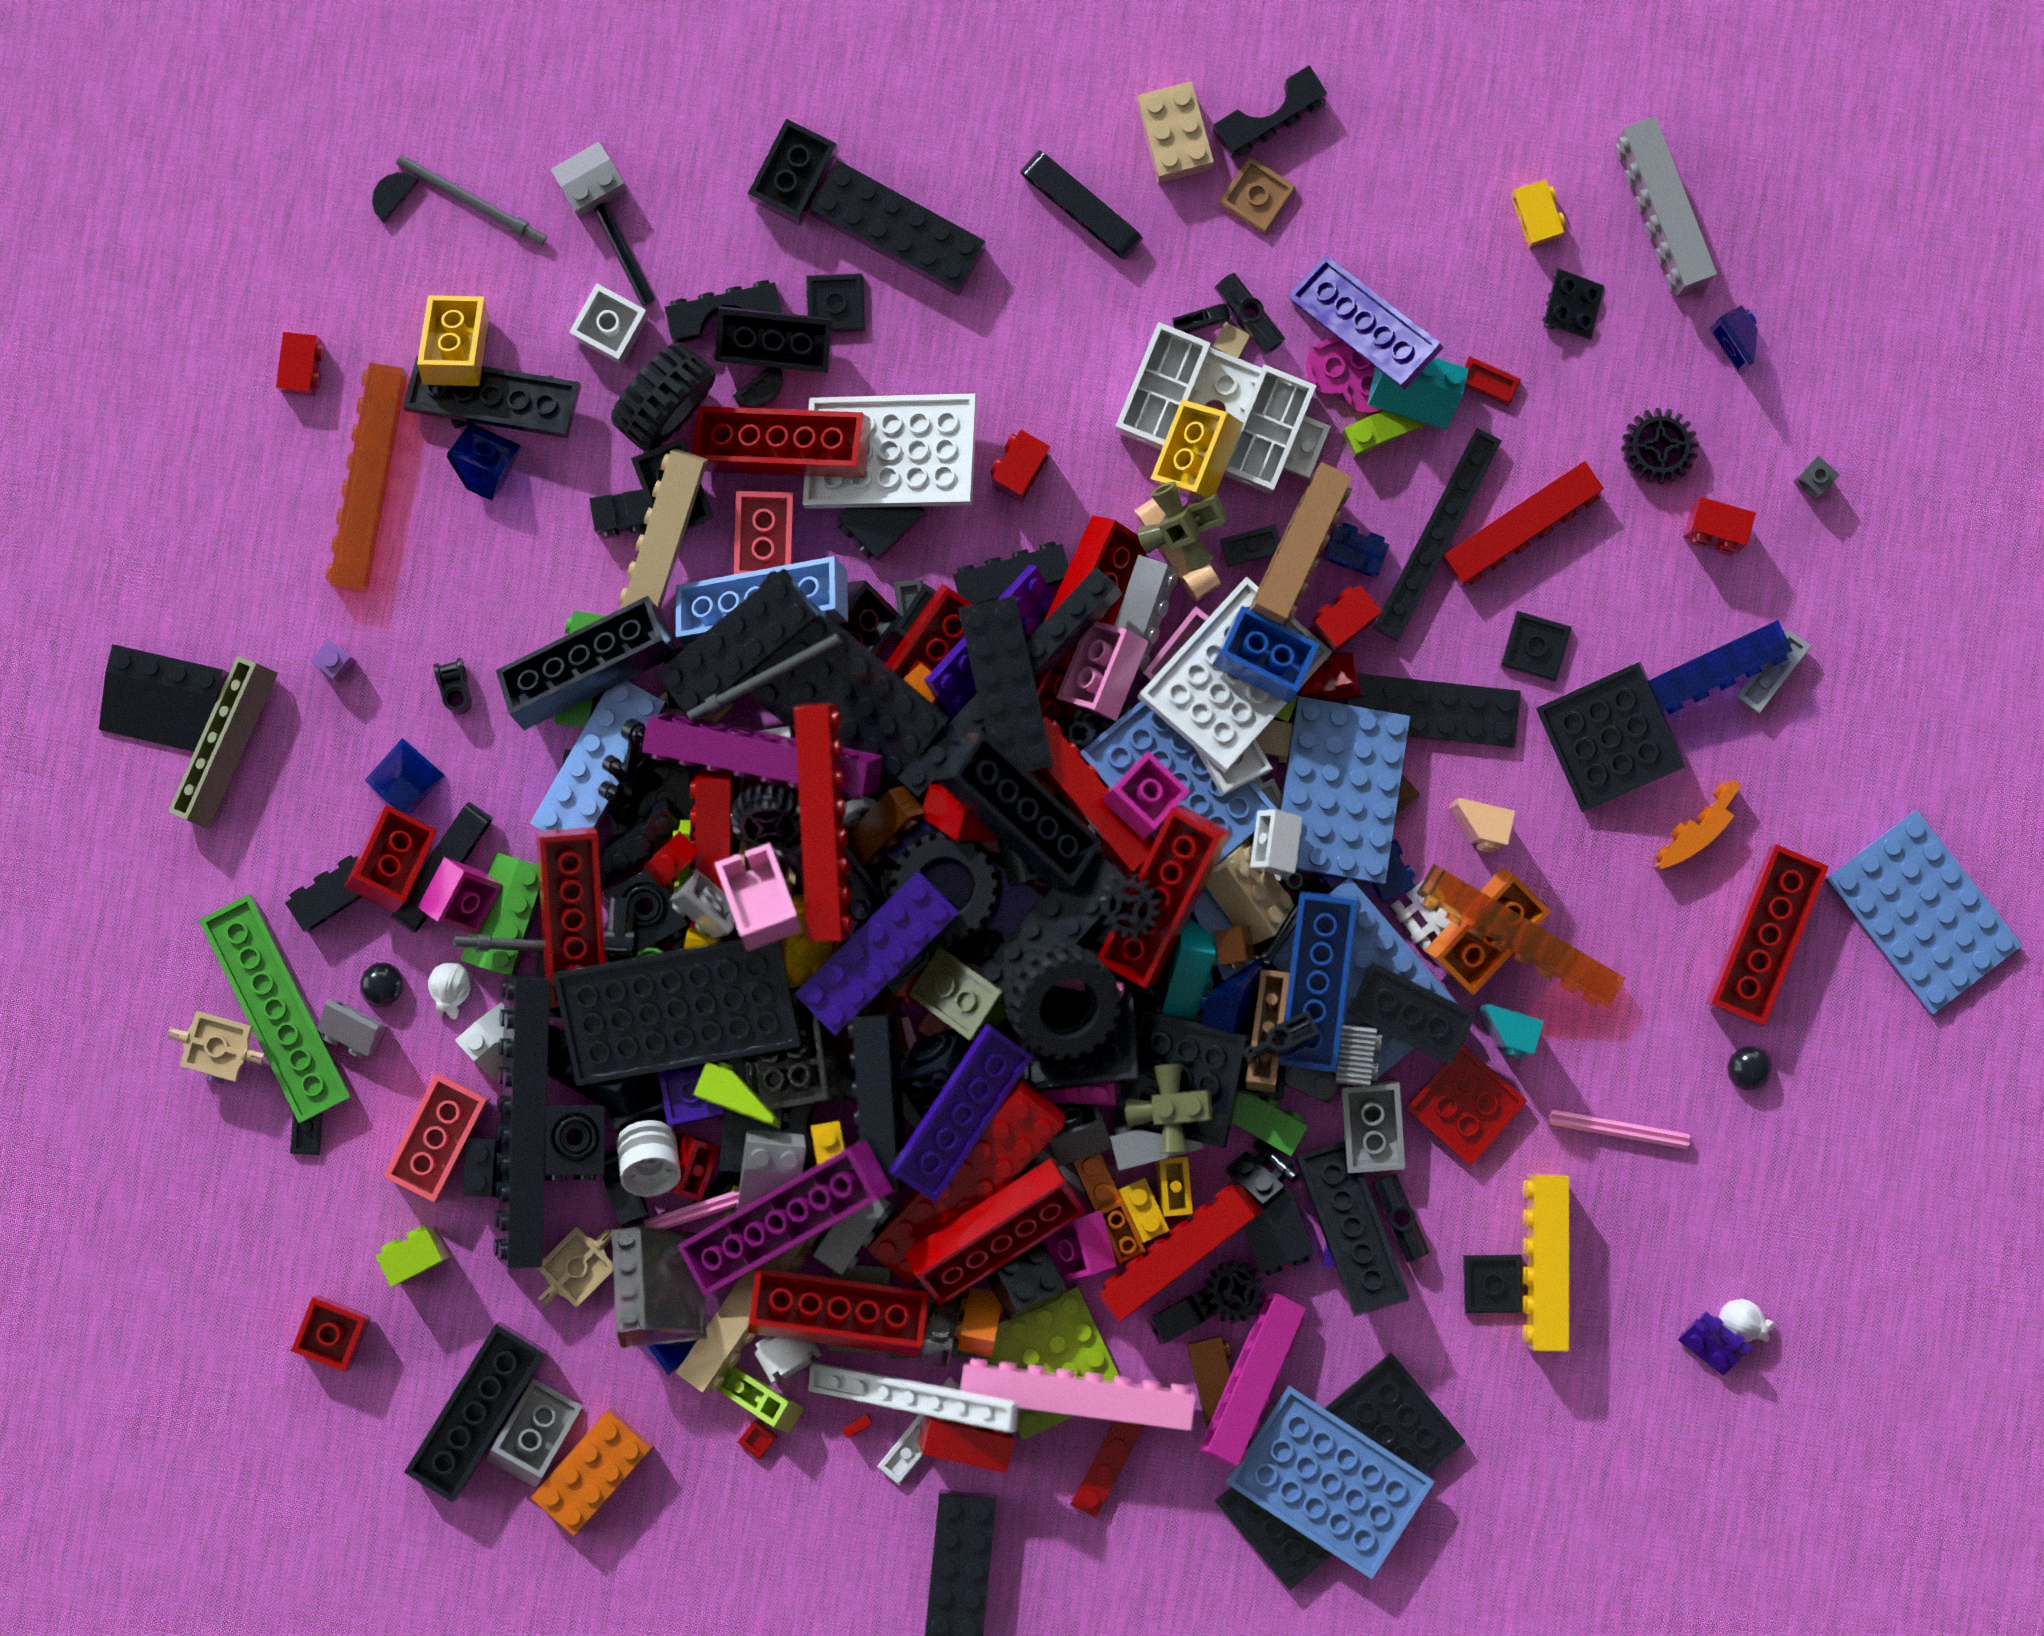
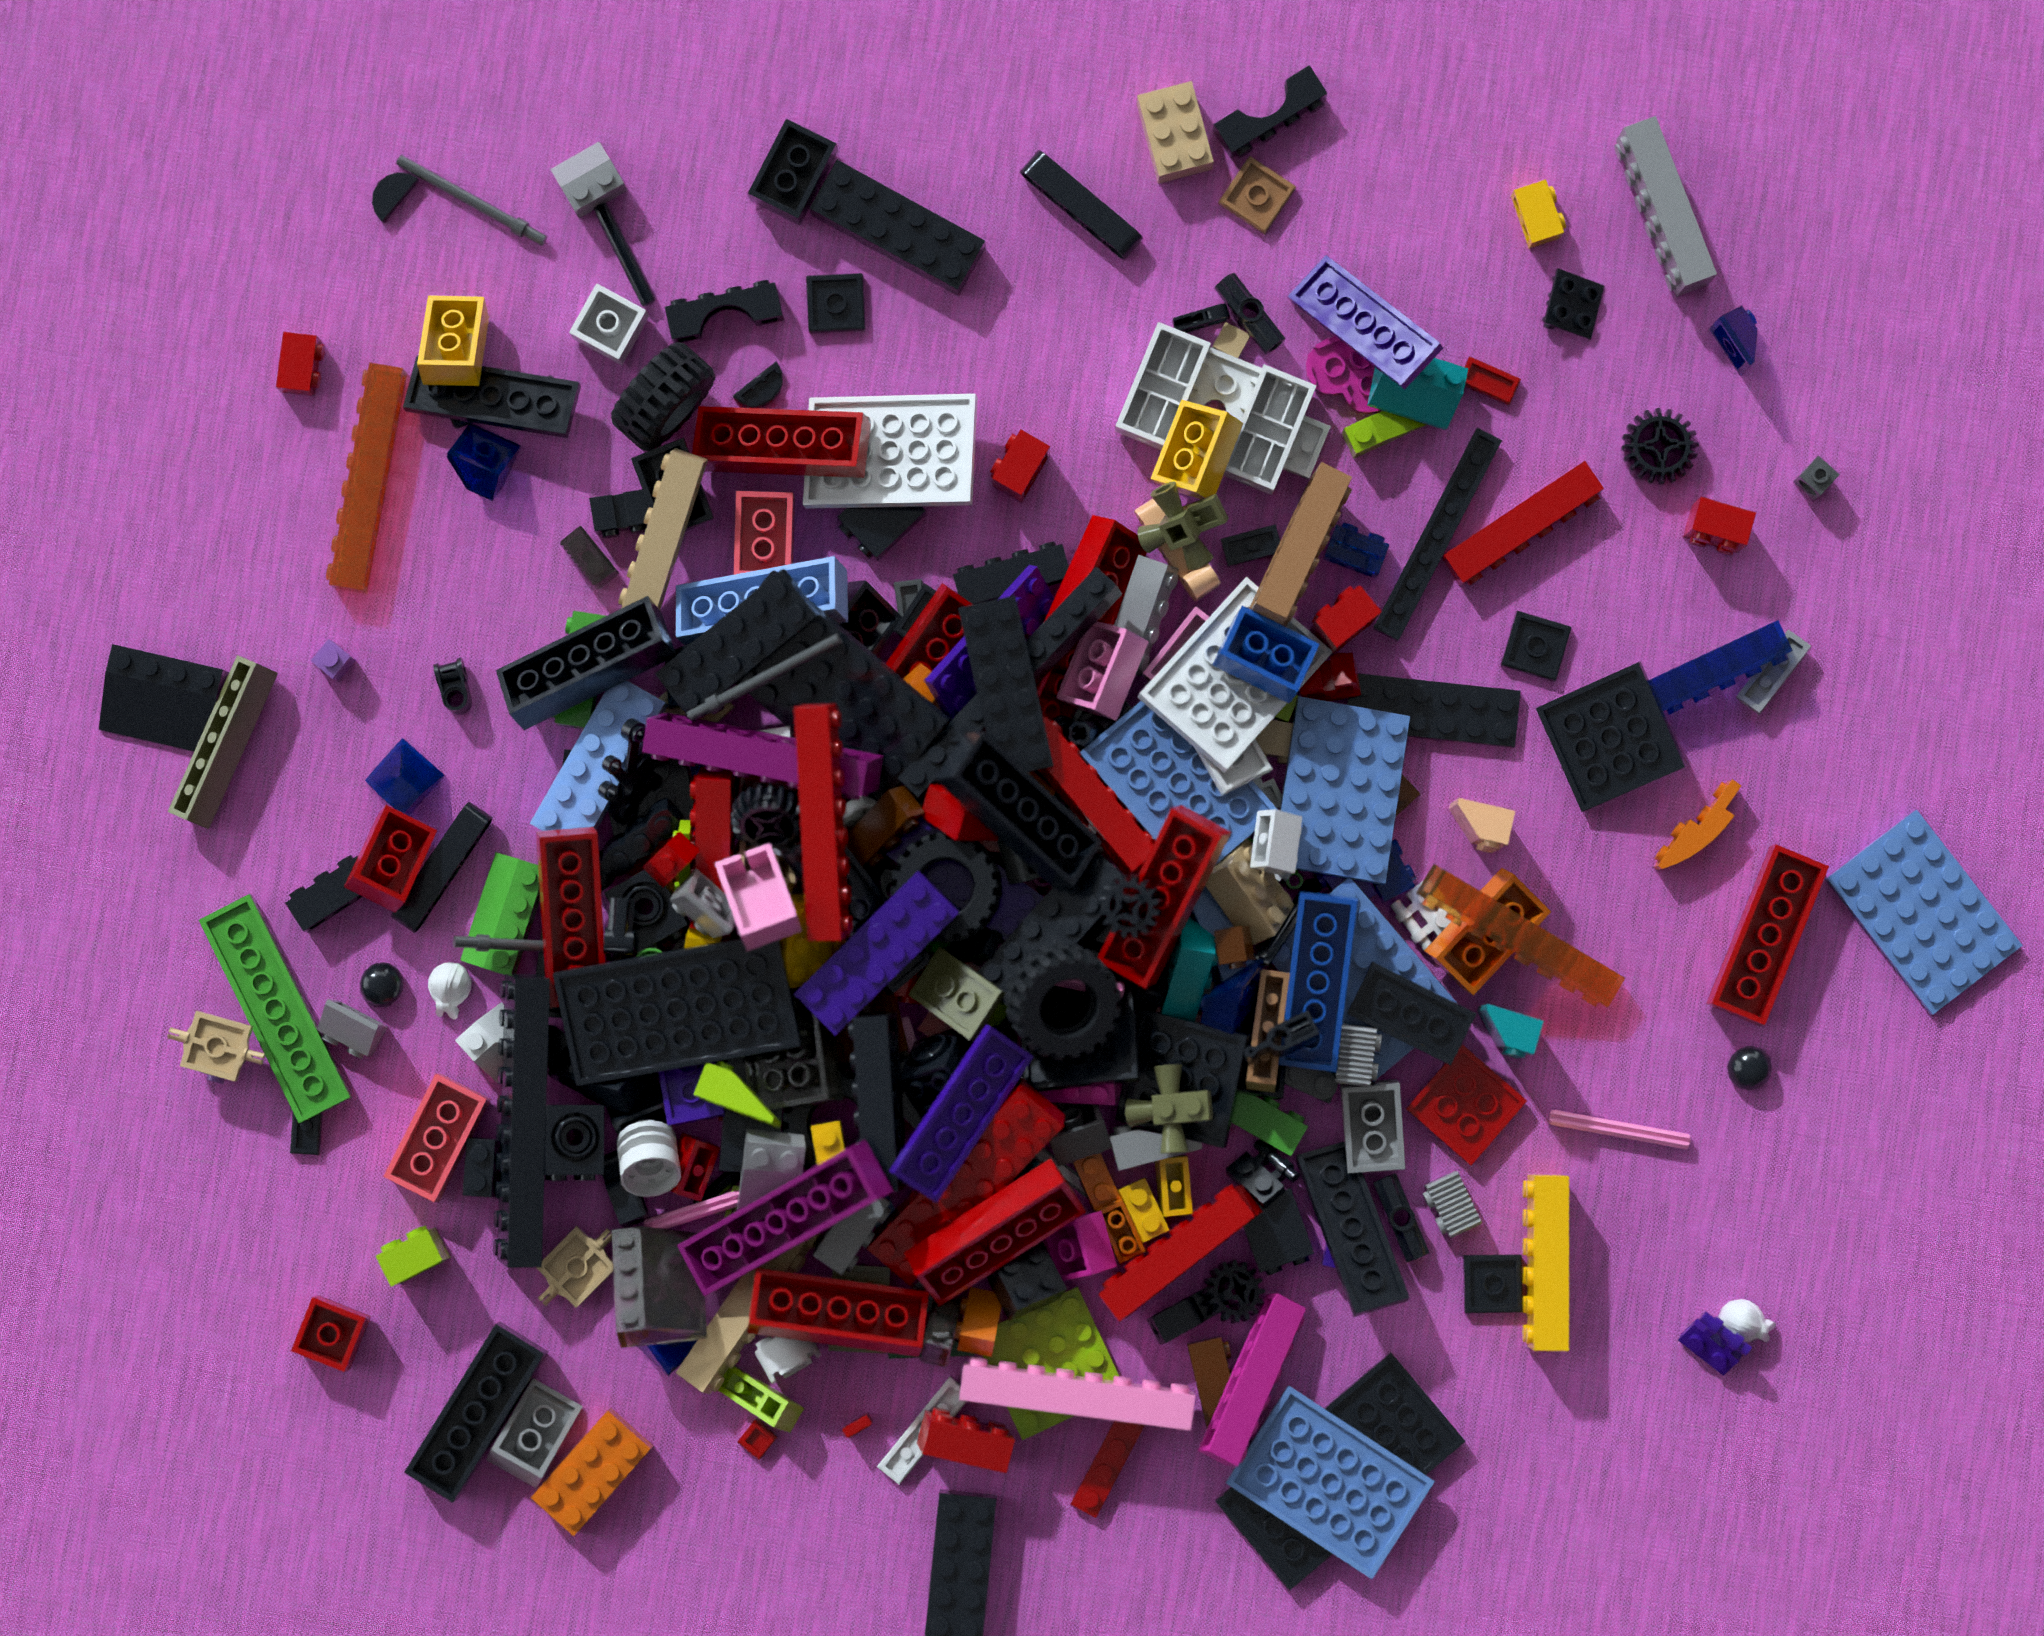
dark pink brick [418,857,503,935] -> none
black slope [715,306,833,373] -> none
white tile [808,1361,1018,1432] -> none
dark pink brick [1101,751,1190,840] -> none
none -> clear smoke brick [560,526,619,589]
none -> light grey brick [1422,1171,1482,1238]

